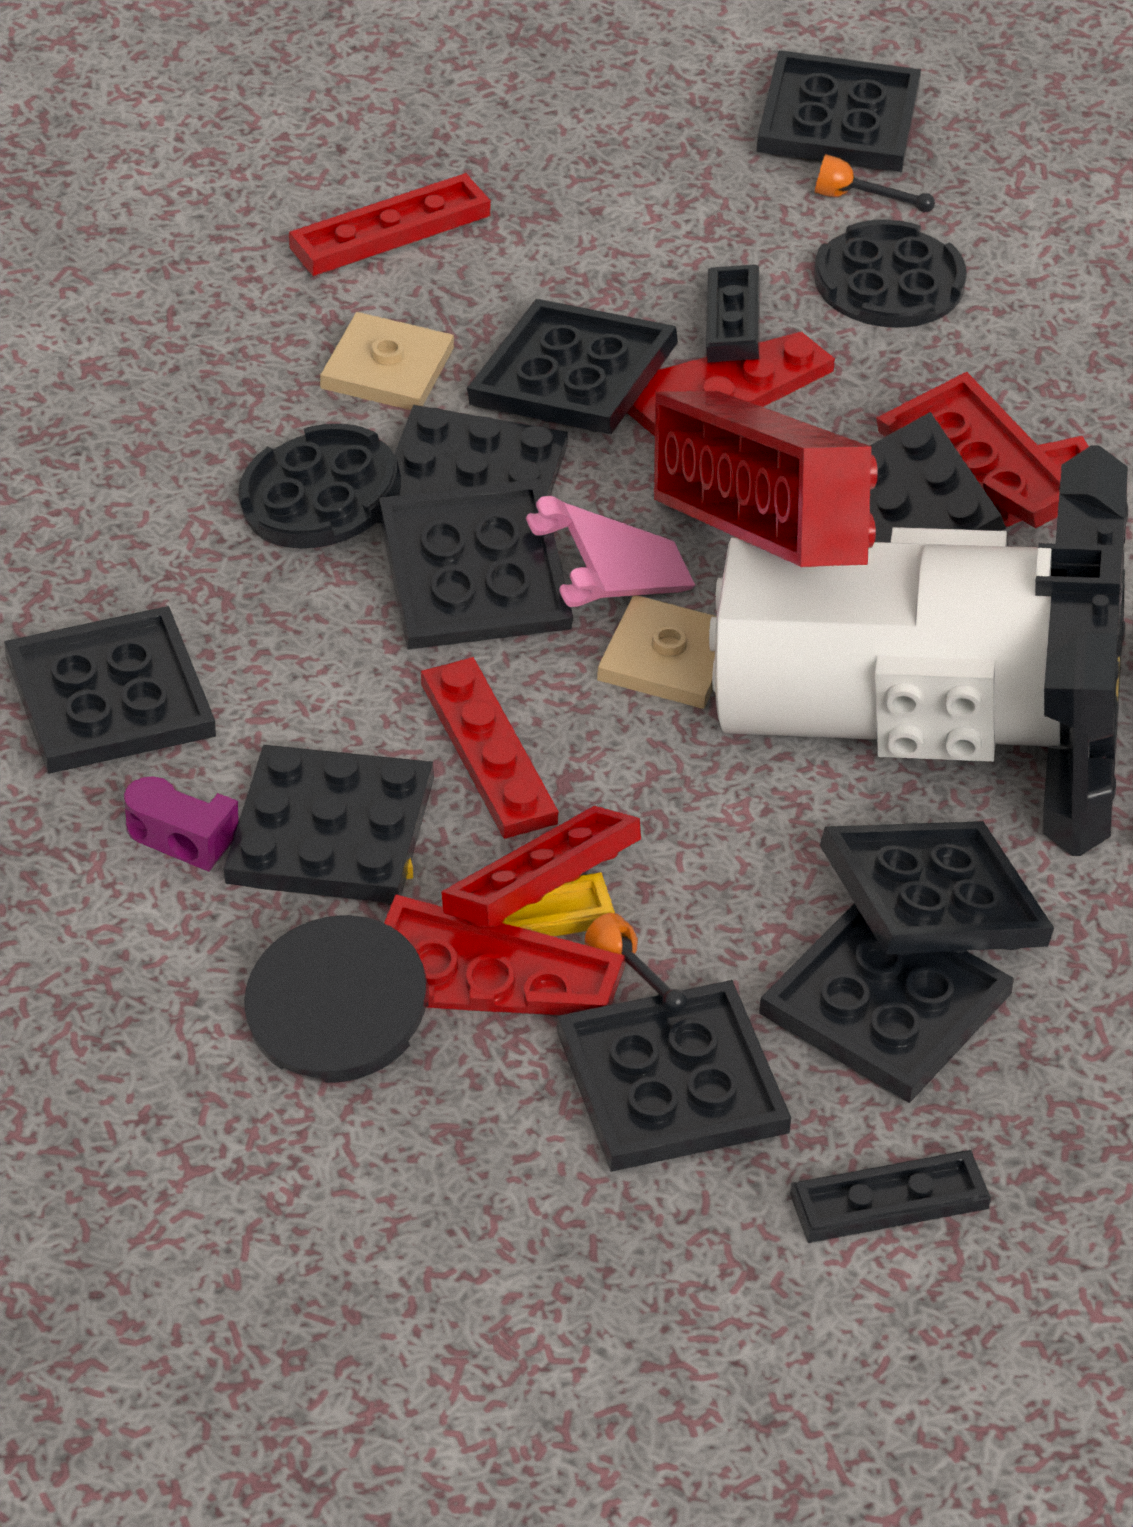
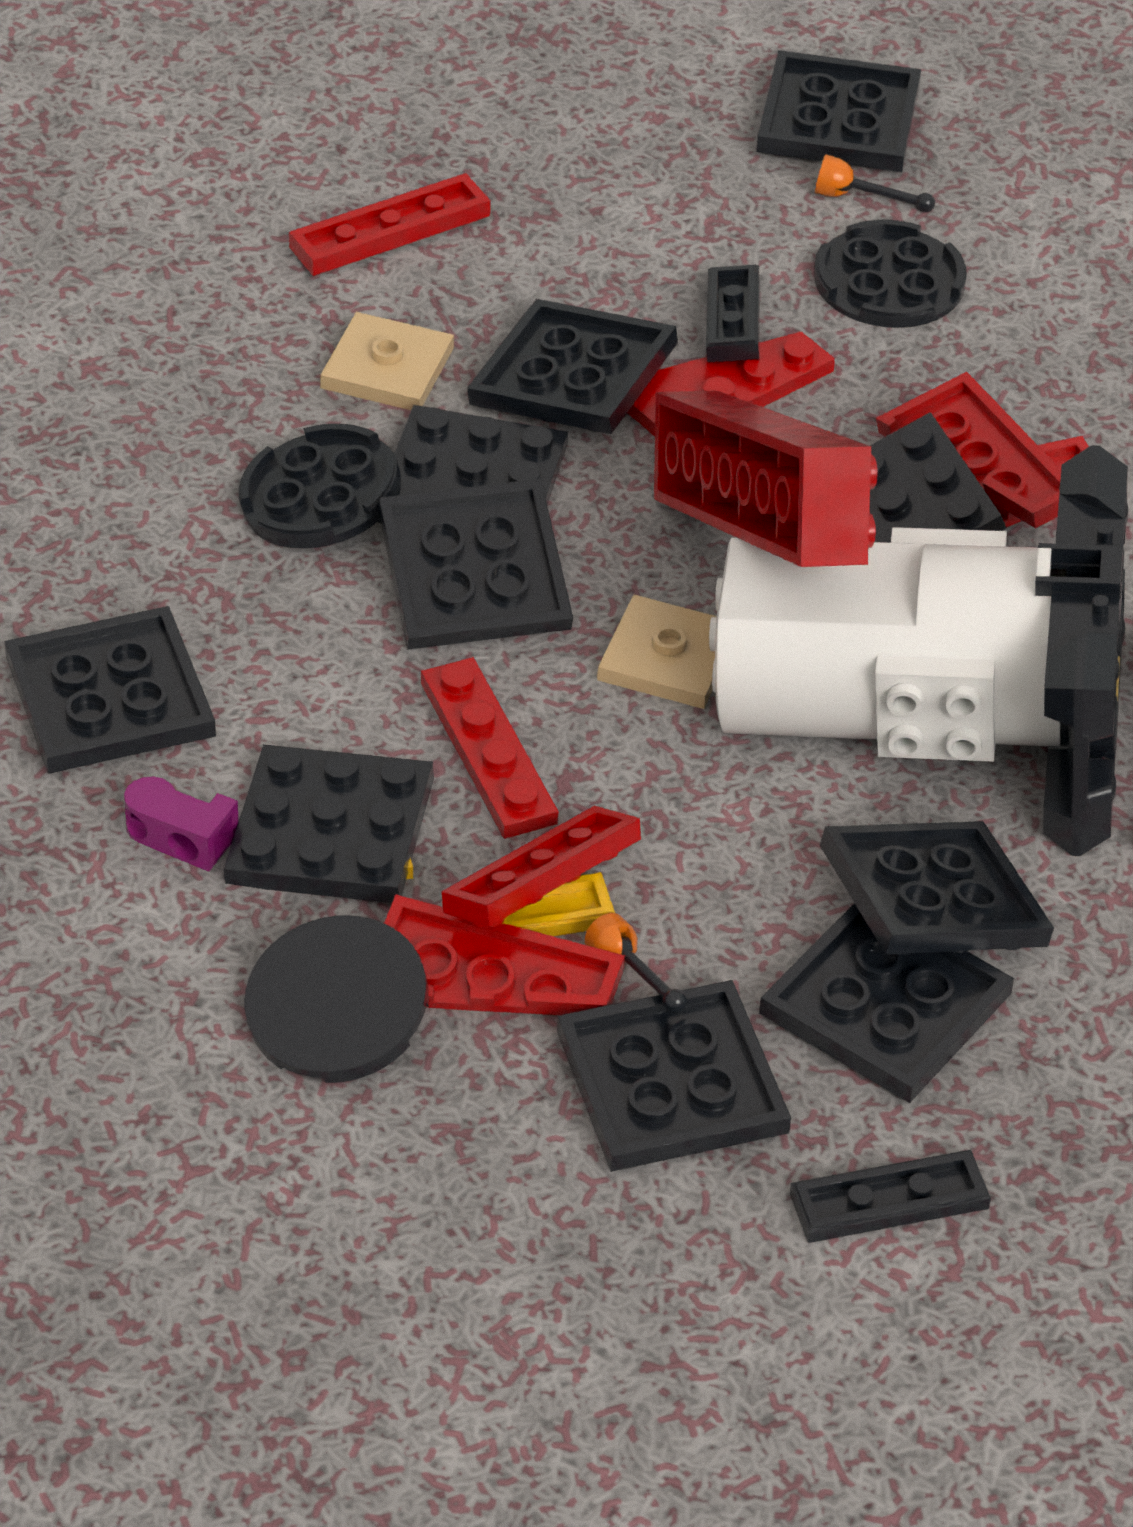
bright pink flag [526,496,695,607] -> none

